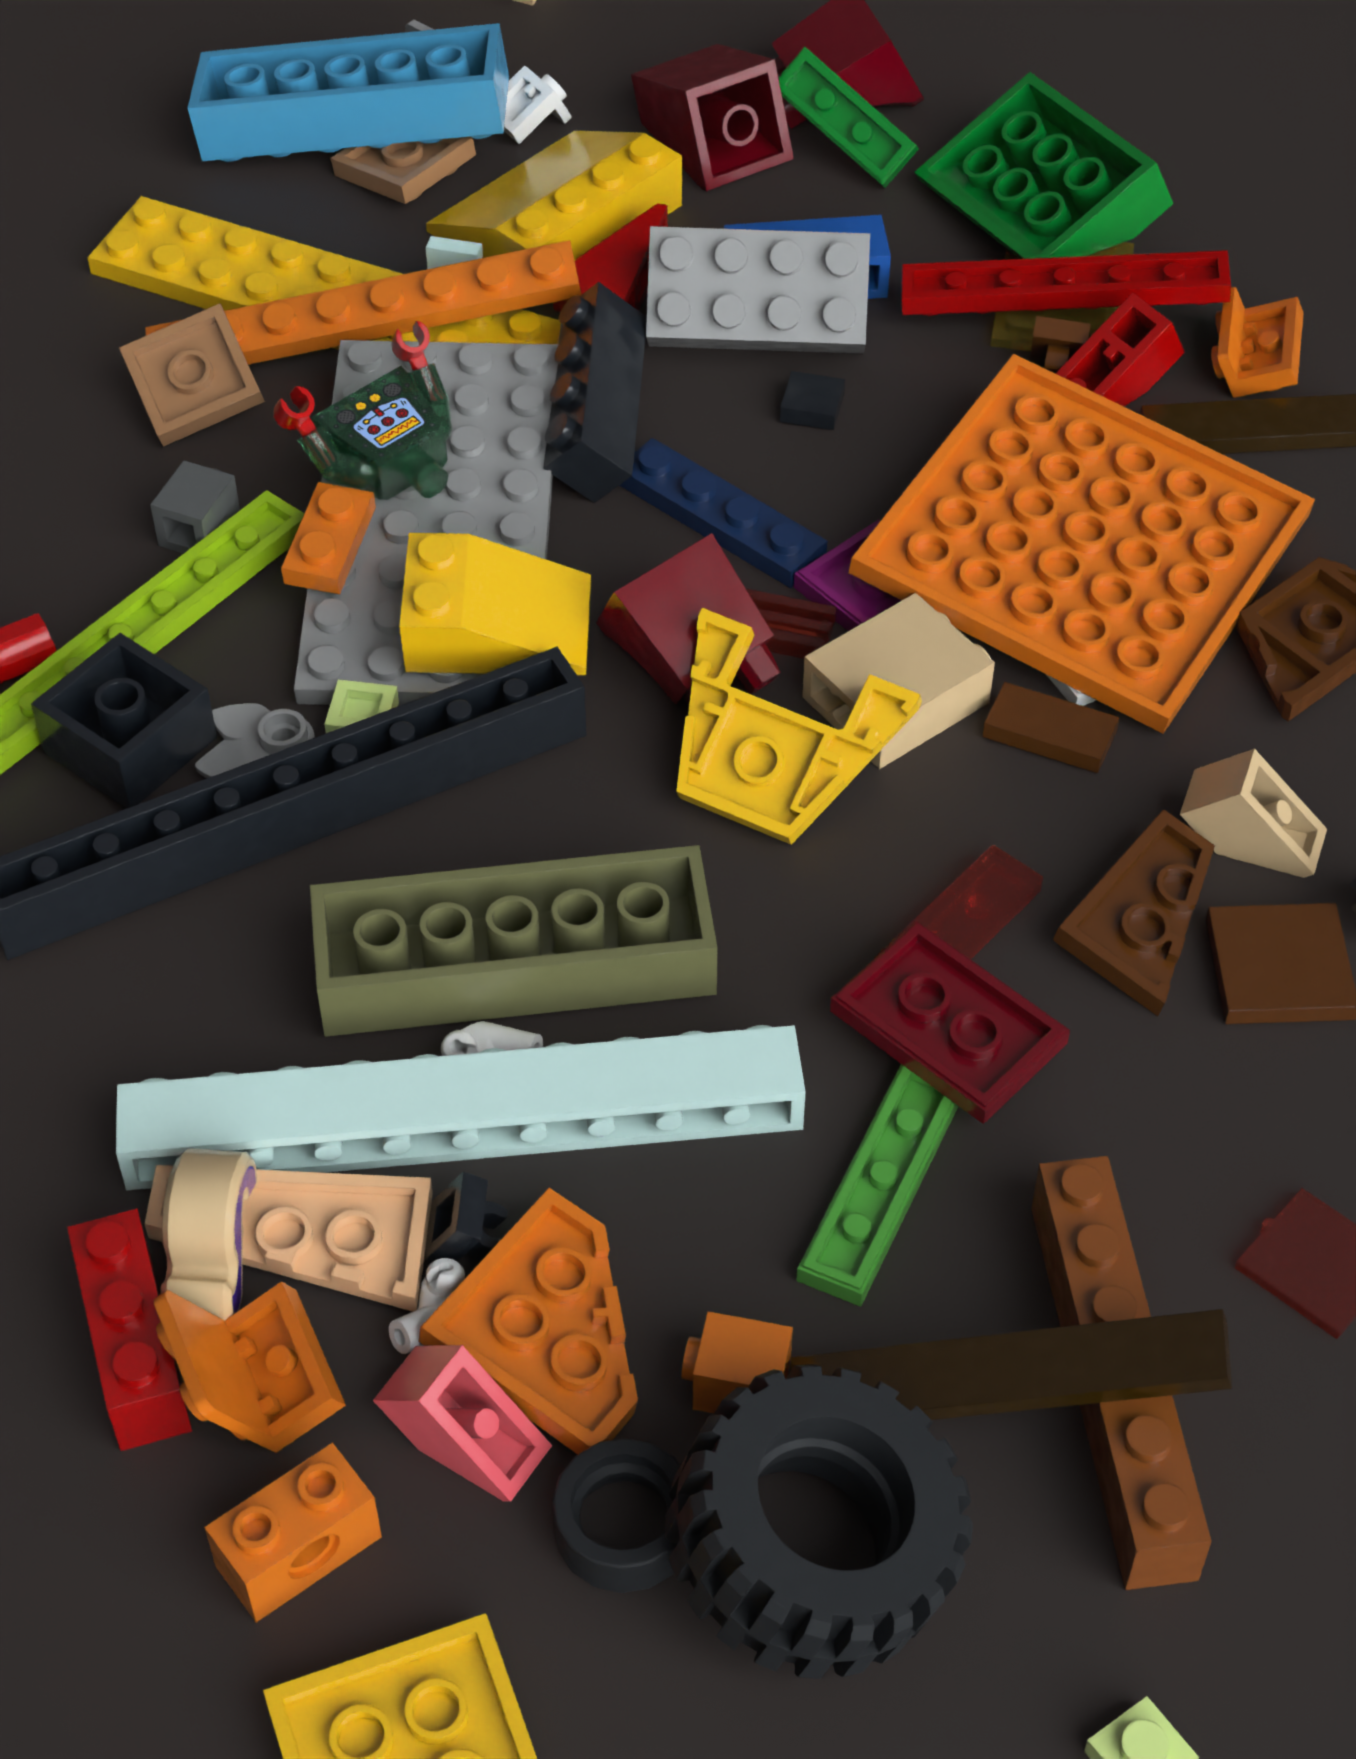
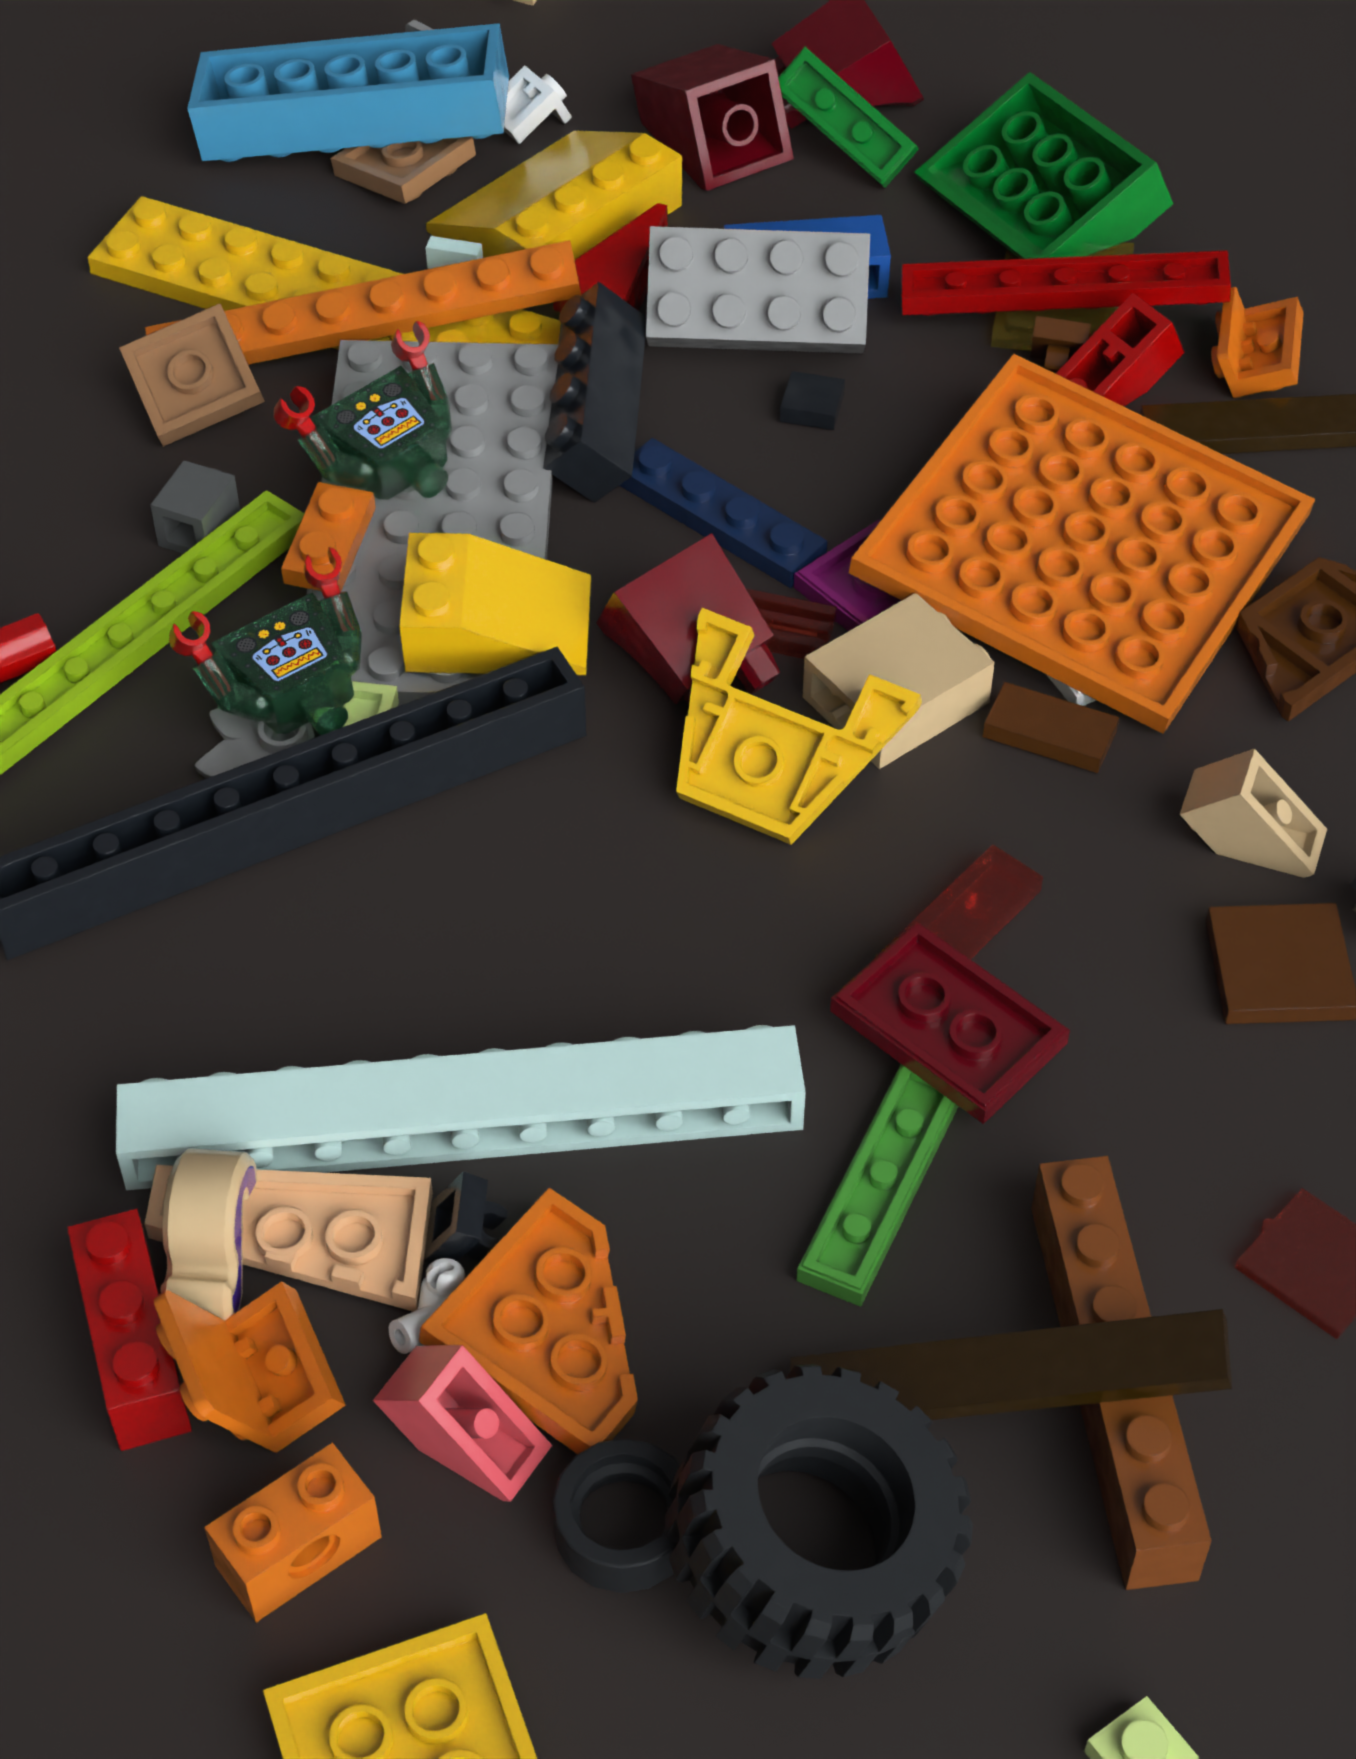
black brick [31,633,217,808] -> none
olive brick [310,845,717,1037] -> none
white arm [440,1021,543,1056] -> none
orange brick [681,1311,793,1413] -> none
reddish brown wing [1053,809,1215,1016] -> none
none -> clear green torso [169,547,362,735]

